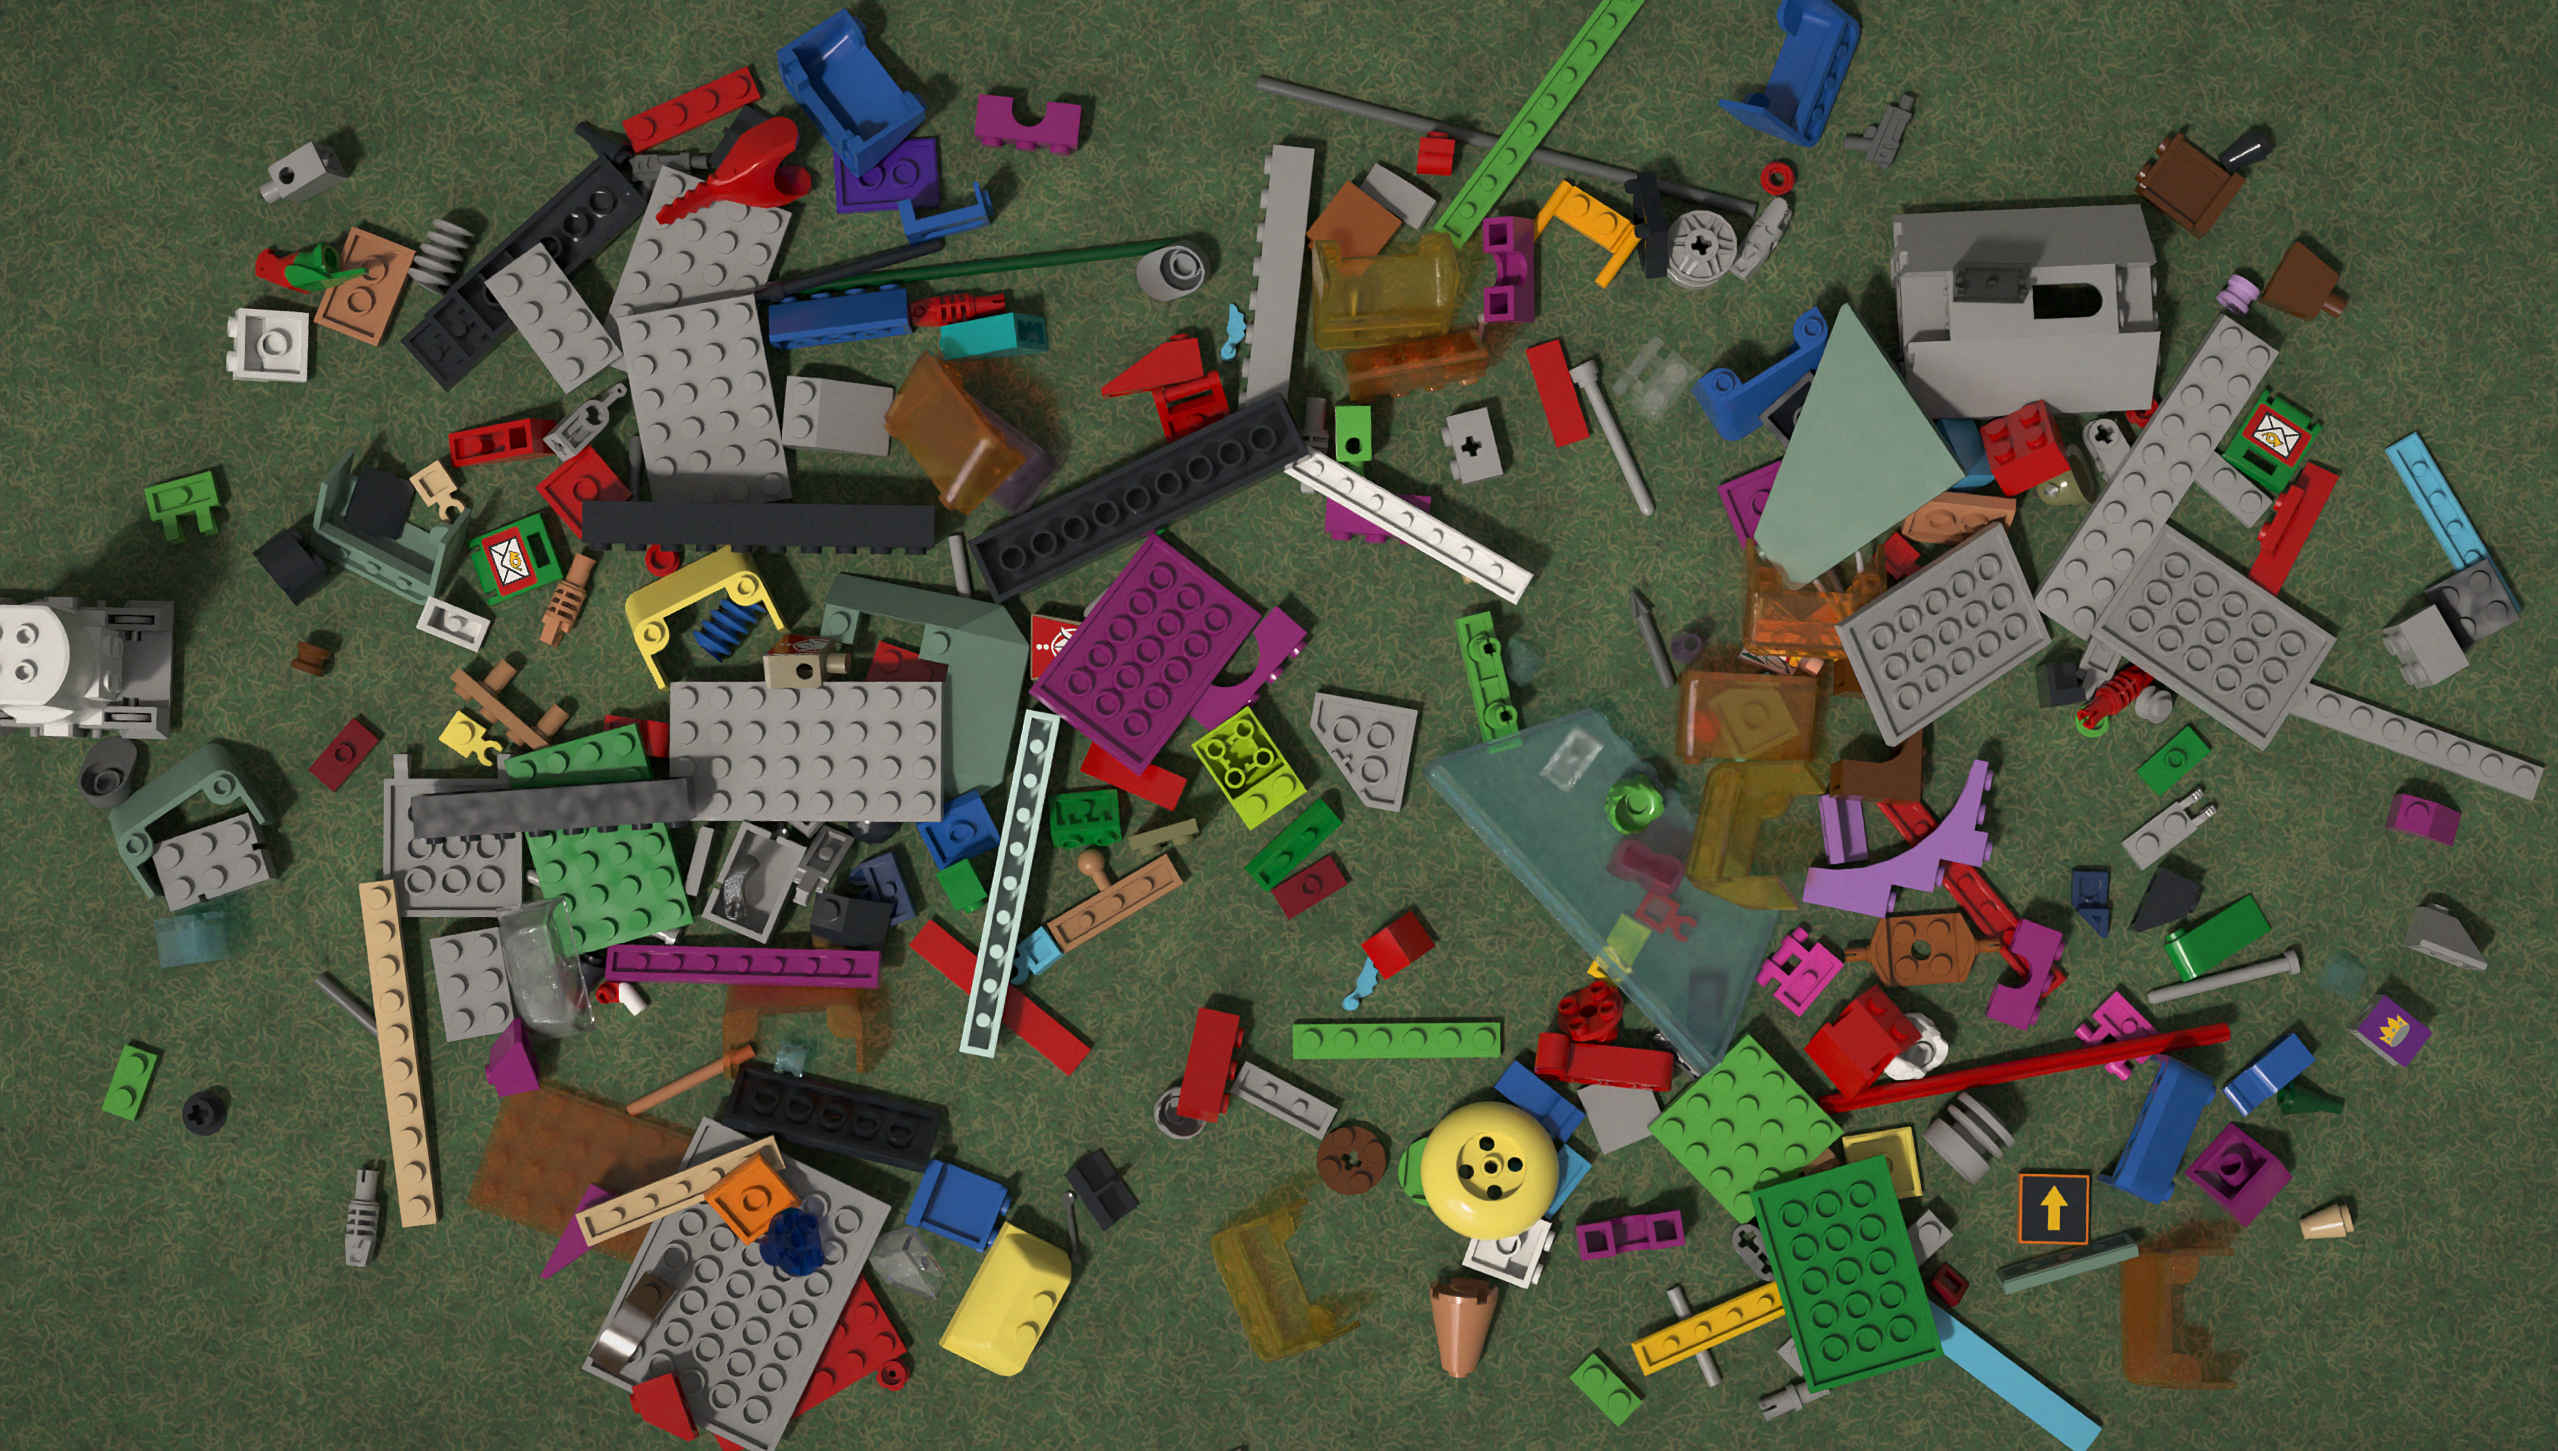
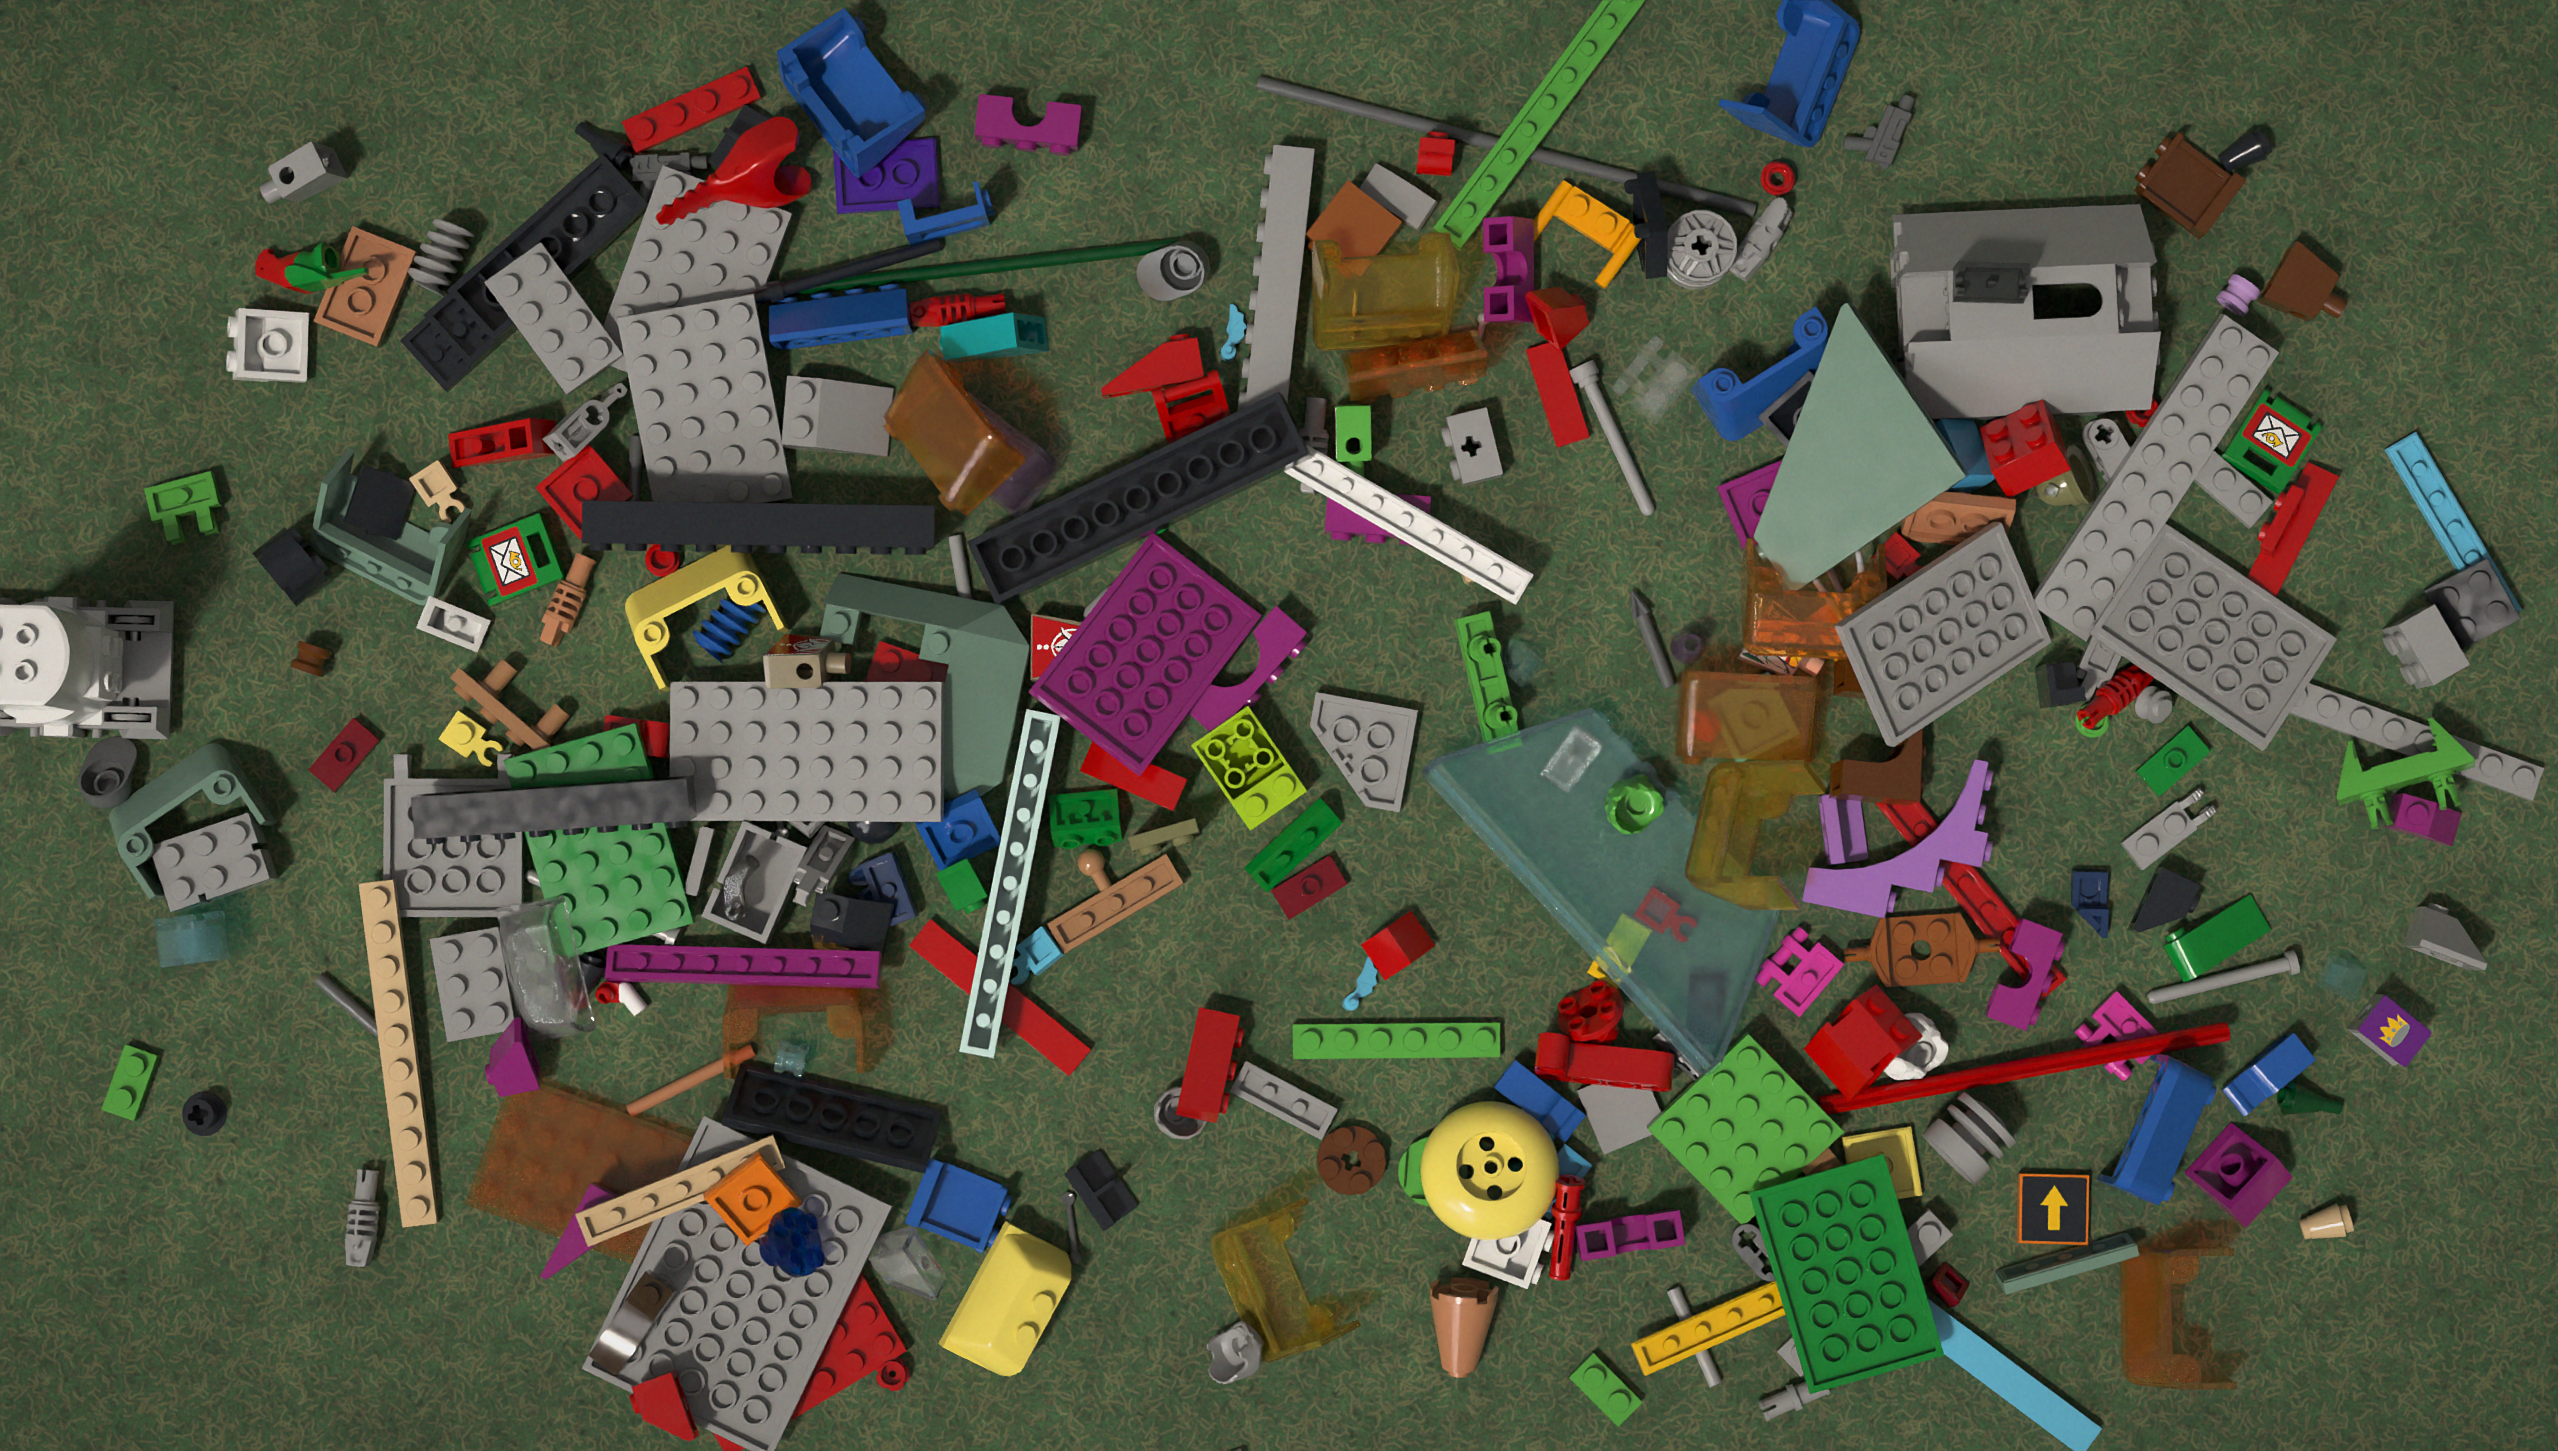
clear pink brick [1605,840,1686,896] -> none
none -> light grey hair [1207,1321,1264,1384]
none -> red slope [1525,287,1589,351]
none -> red pin [1548,1174,1585,1281]
none -> bright green hose [2337,718,2475,830]

